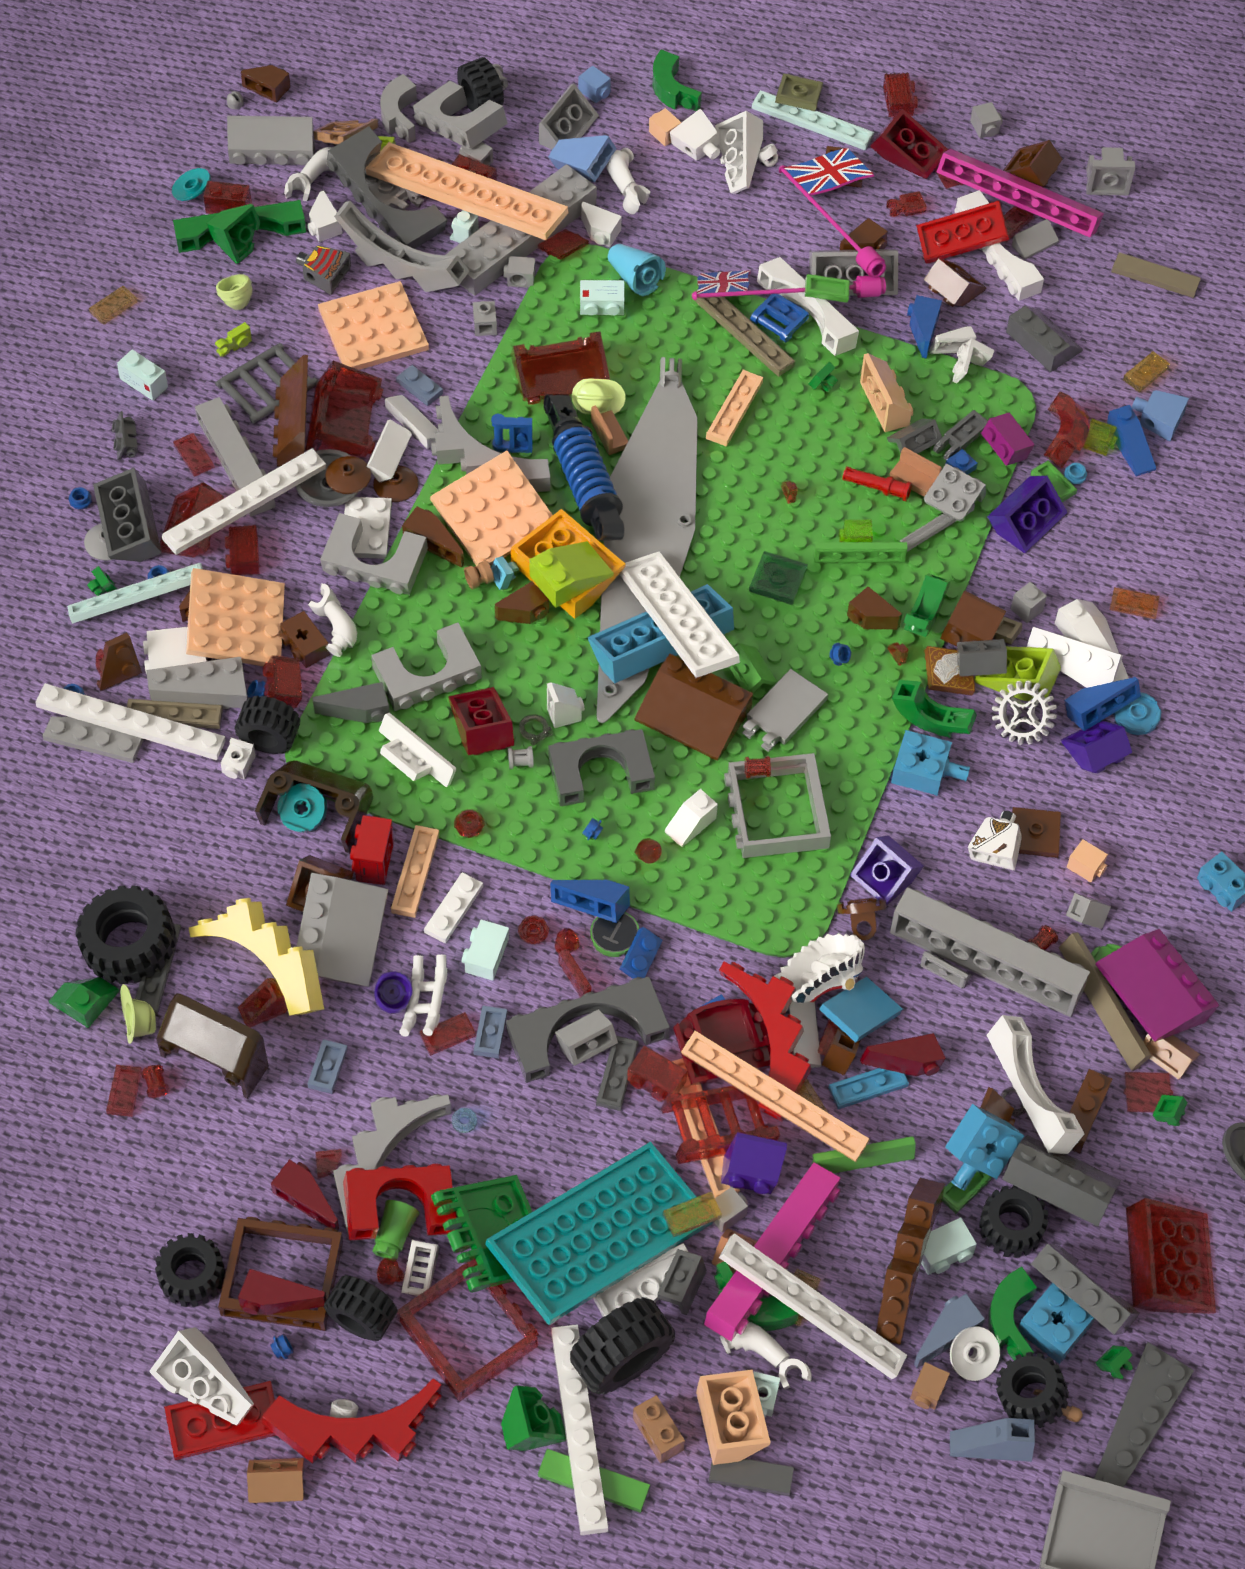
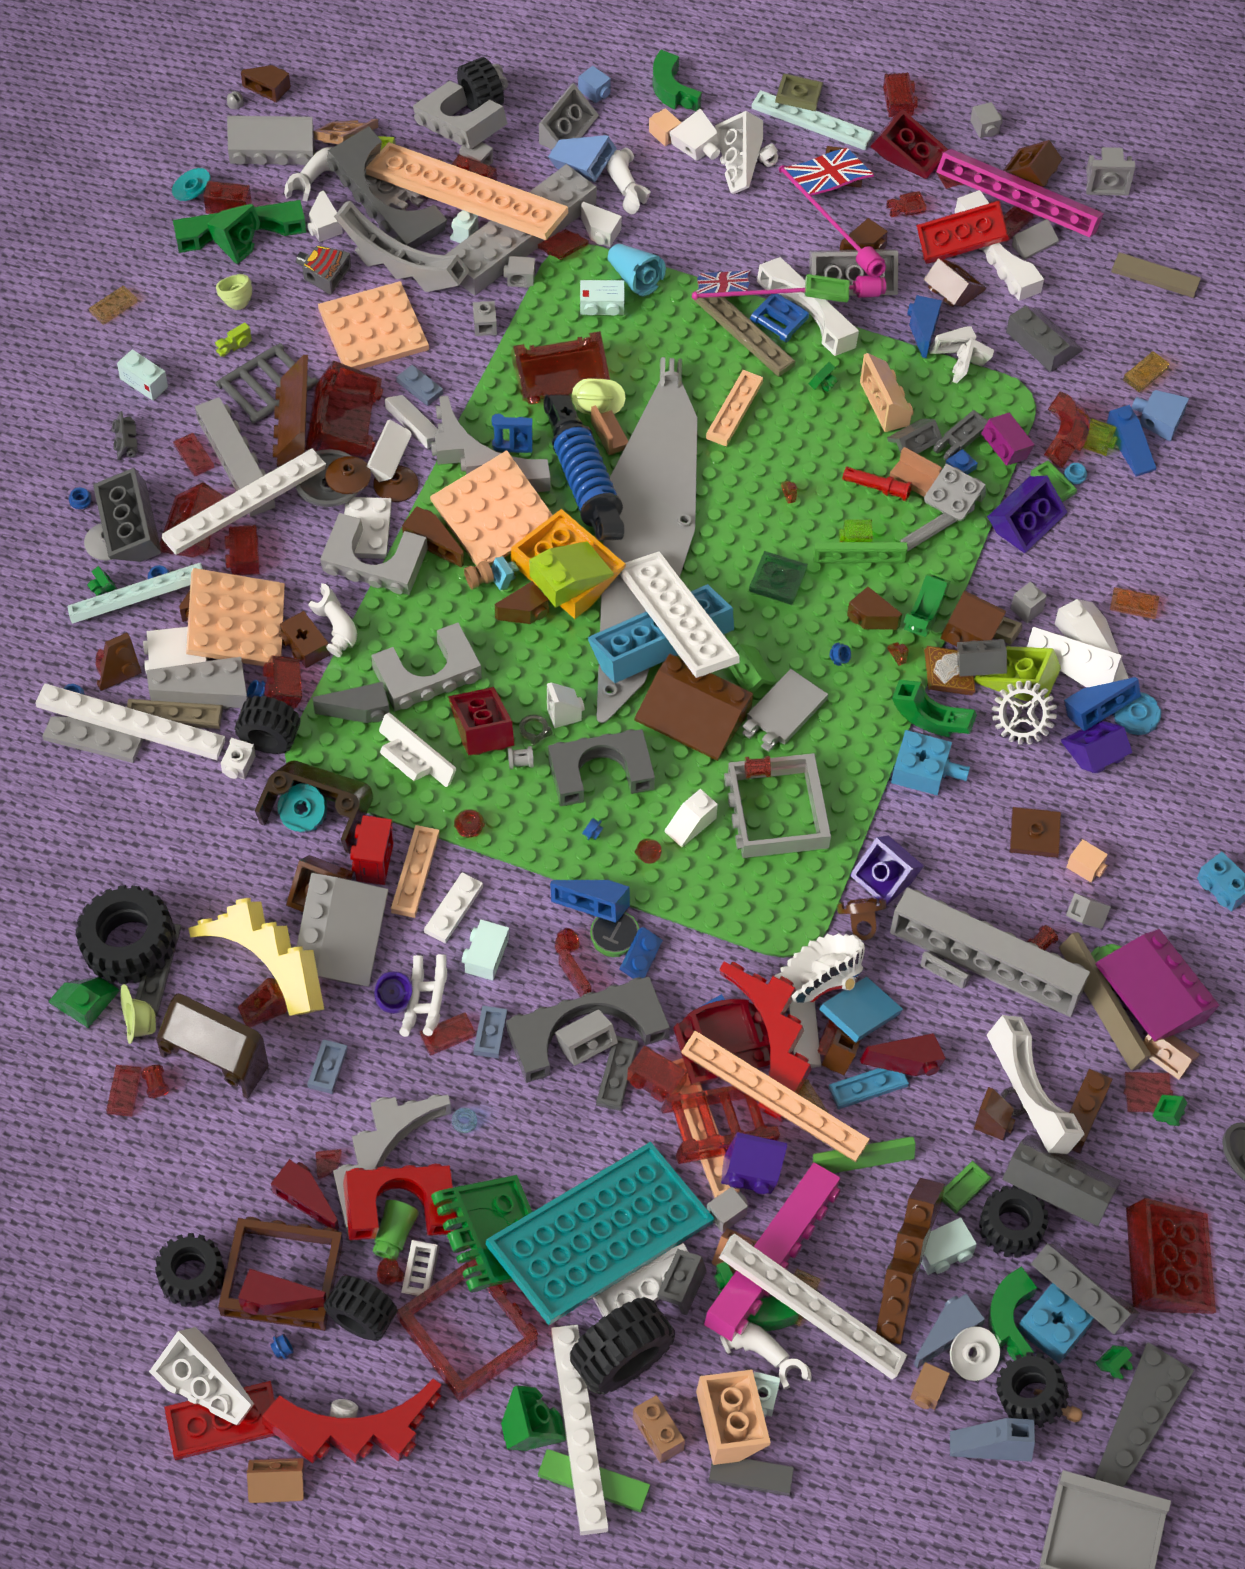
light grey arch [380,74,417,143] -> none
clear red plate [518,915,549,945] -> none
clear yellow plate [663,1192,722,1237] -> none
dark azure brick [945,1104,1024,1191] -> none
white torso [968,811,1021,871] -> none

